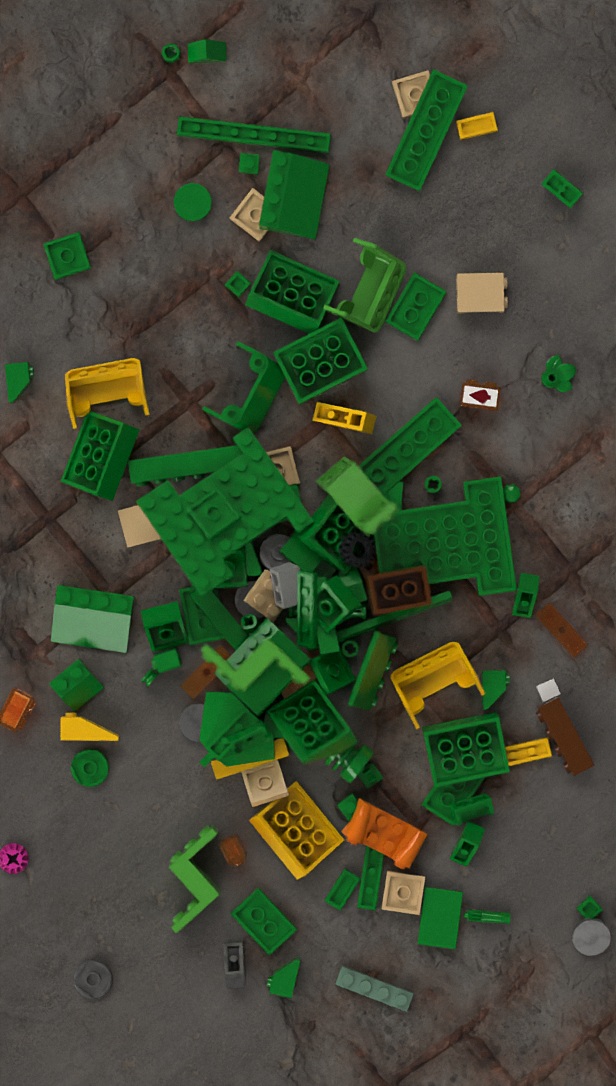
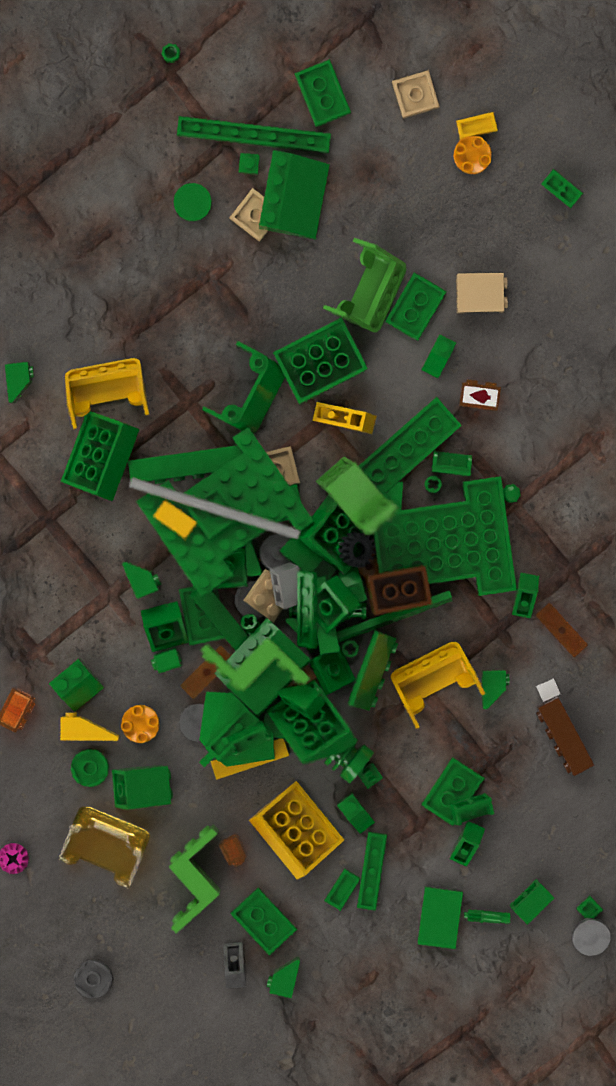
green tile [43,232,92,281] -> none
green slope [51,585,135,653] -> none
tan tile [118,505,161,548] -> none
green bush [141,668,159,687] -> none
green slope [188,39,227,63] -> none
green tile [225,271,252,298] -> none
tan plate [242,760,289,807] -> none
green slope [245,250,340,334] -> none
sand green plate [335,966,414,1012] -> none
orange piece [341,798,428,870] -> none
tan plate [381,870,425,915] -> none
green plate [385,69,468,191] -> none
green slope [422,712,510,788] -> none
yellow tile [505,737,552,766] -> none
green plate [541,355,576,392] -> none
none -> clear yellow windscreen [58,806,150,888]
none -> green slope [112,765,173,810]
none -> light orange dish [121,705,160,743]
none -> green slope [122,562,162,599]
none -> light grey piece [130,478,300,539]
none -> yellow tile [154,500,197,539]
none -> green slope [278,684,325,720]
none -> green tile [294,59,351,128]
none -> green slope [421,334,456,378]
none -> green hinge [431,451,472,476]
none -> light orange dish [453,136,492,174]
none -> green hinge [509,879,554,925]

